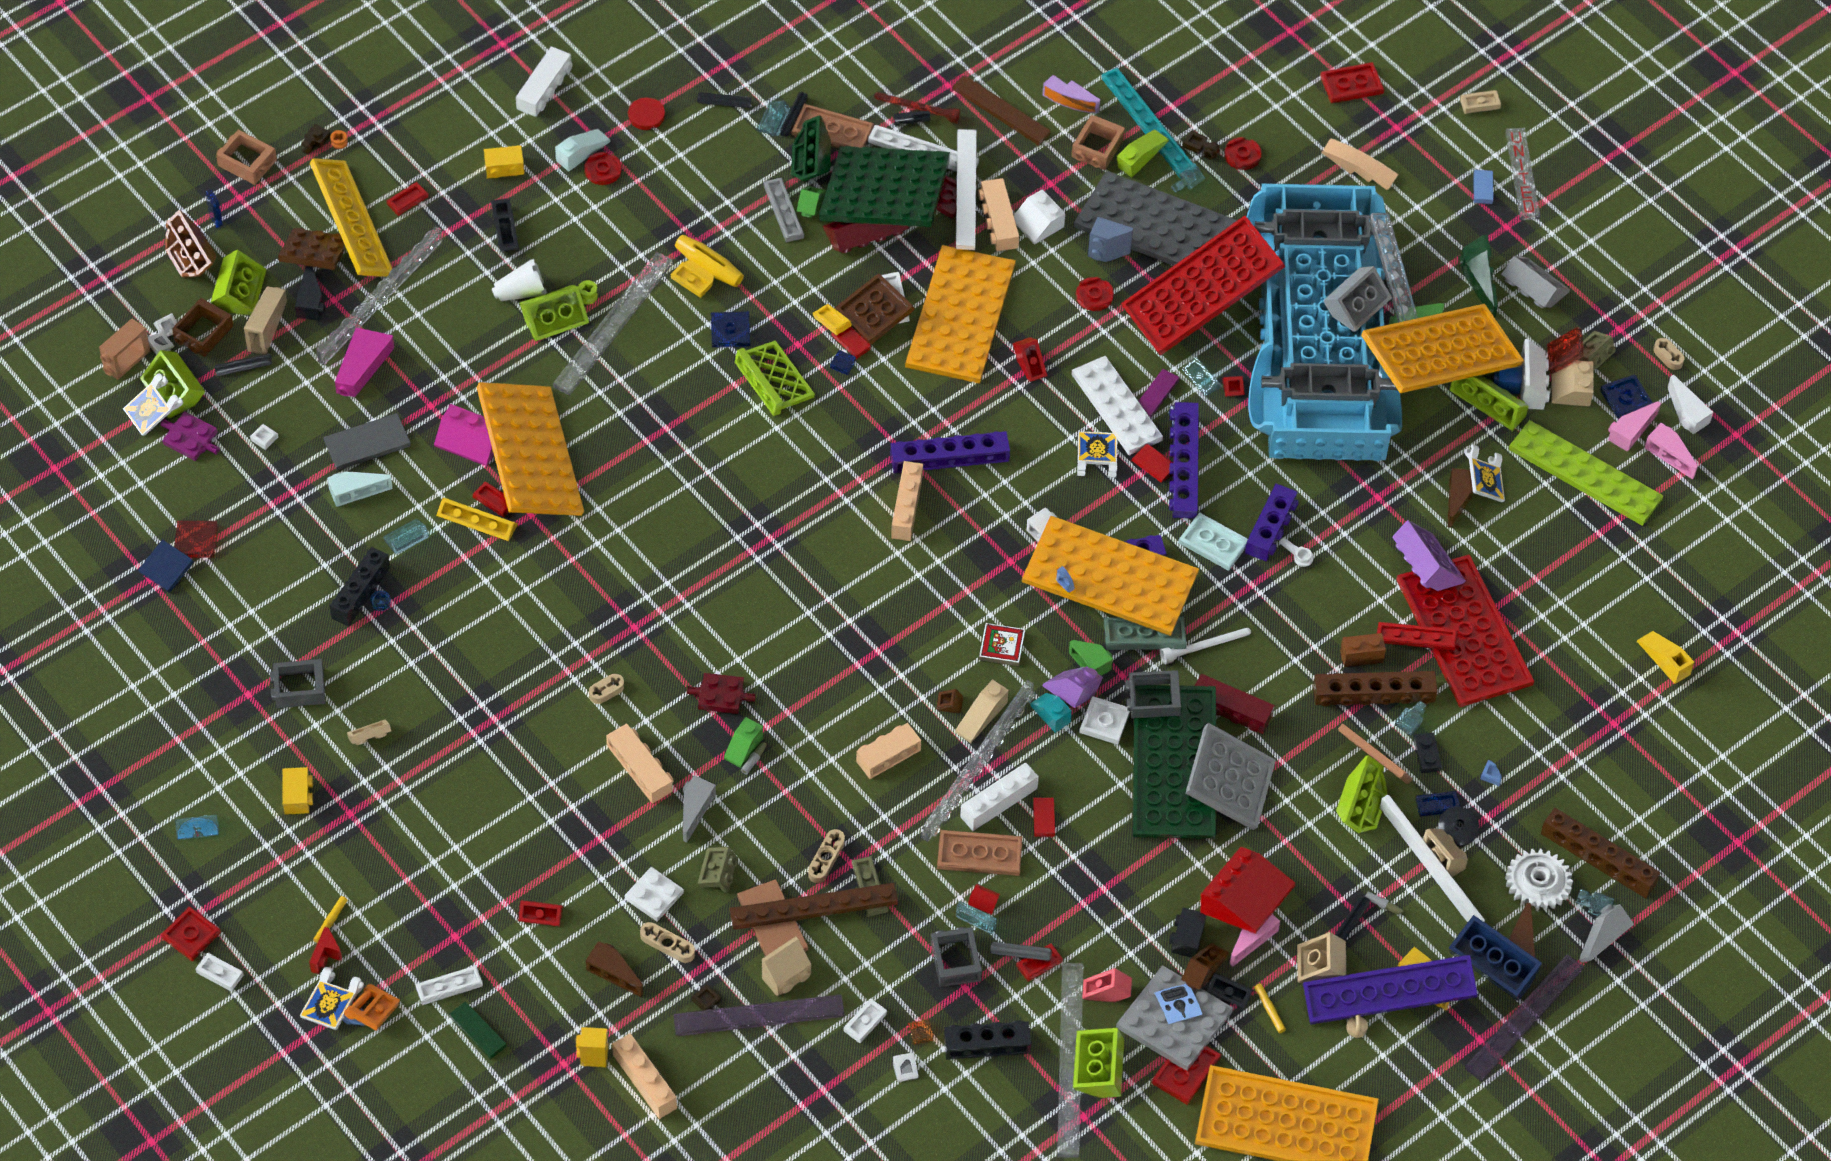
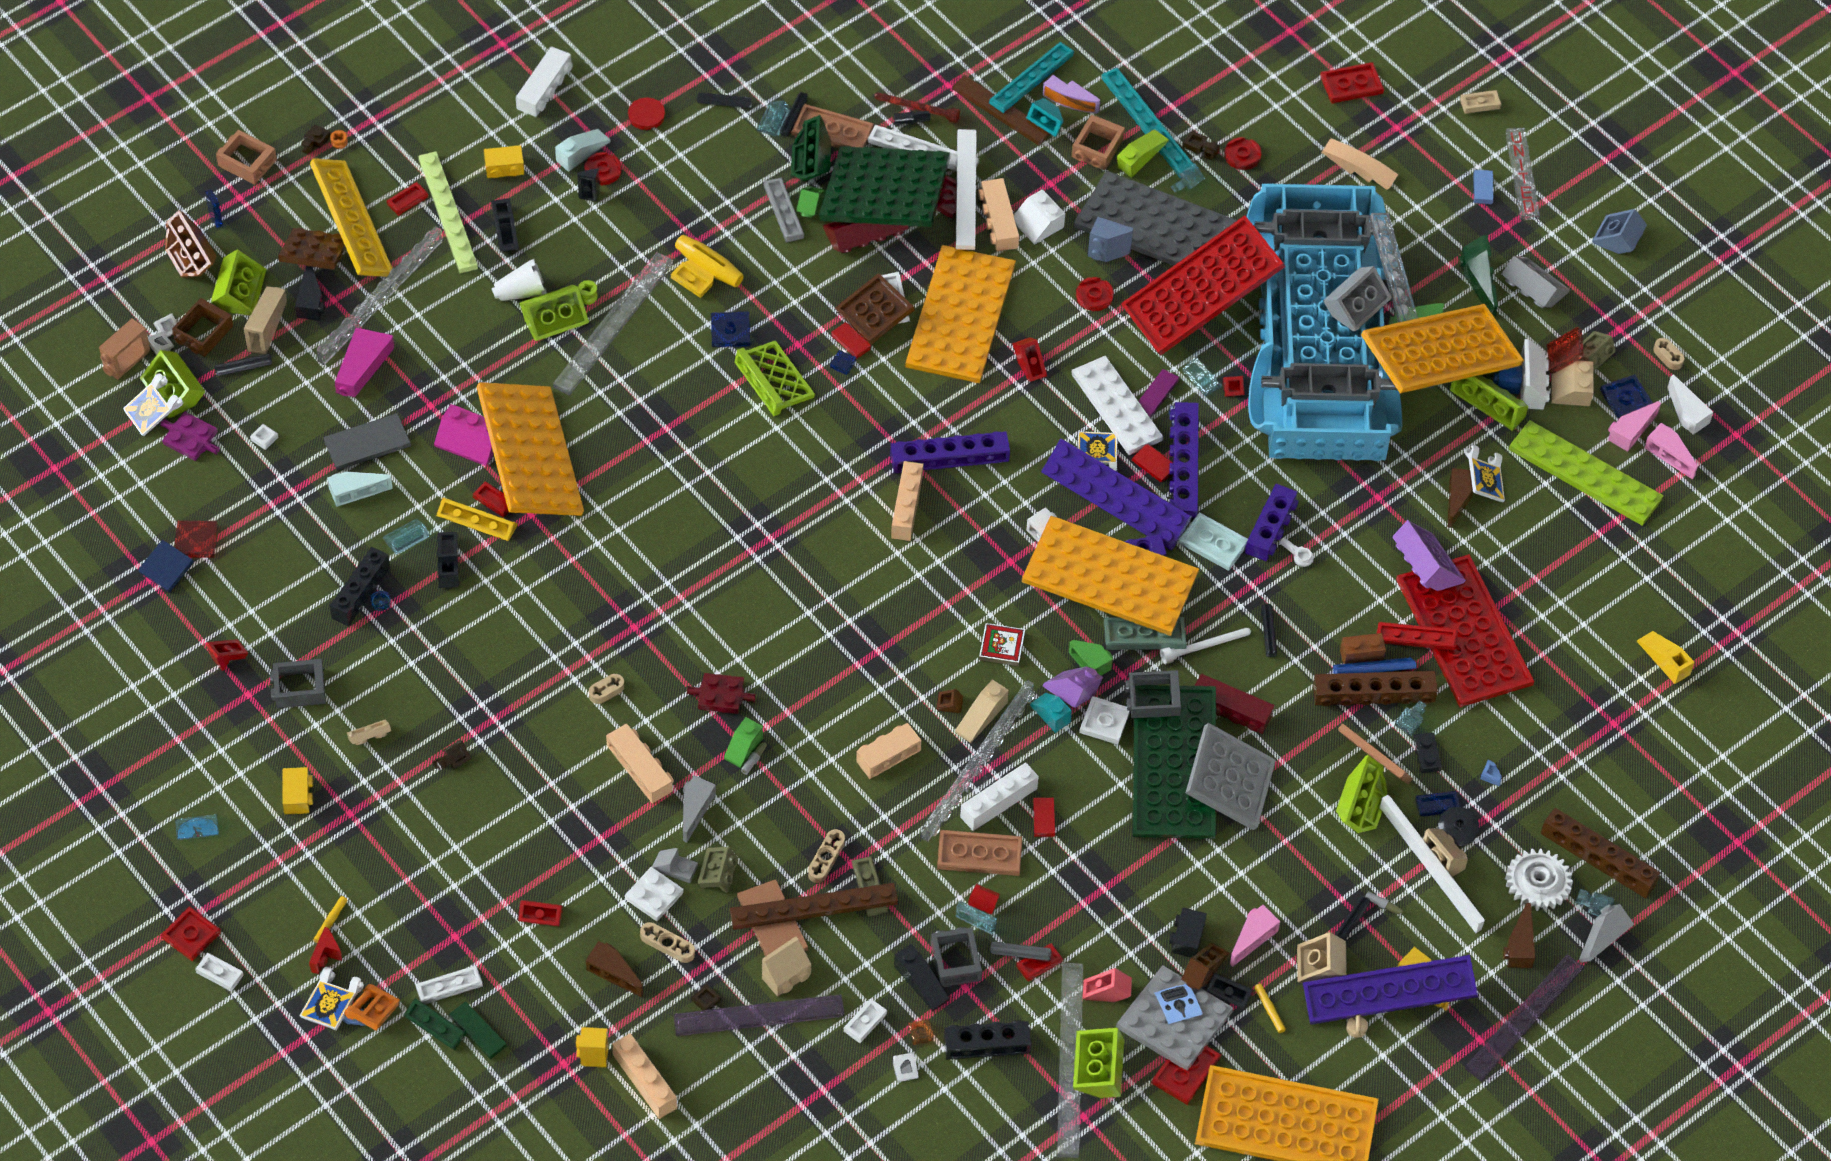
yellow tile [813,304,852,335] -> none
medium blue tile [1056,566,1075,593] -> none
red slope [1200,847,1295,934] -> none
dark blue slope [1449,915,1542,1002] -> none
none -> red slope [206,639,248,671]
none -> dark green tile [403,998,467,1051]
none -> yellowish green plate [418,151,478,274]
none -> dark brown plate [432,740,472,770]
none -> black slope [437,532,459,588]
none -> black slope [577,168,600,202]
none -> light grey slope [652,848,698,883]
none -> black slope [894,944,949,1012]
none -> teal tile [989,42,1074,113]
none -> teal slope [1026,98,1063,137]
none -> dark purple plate [1041,438,1192,550]
none -> black axle [1261,604,1277,657]
none -> blue tile [1333,657,1416,674]
none -> sand blue slope [1592,209,1647,254]

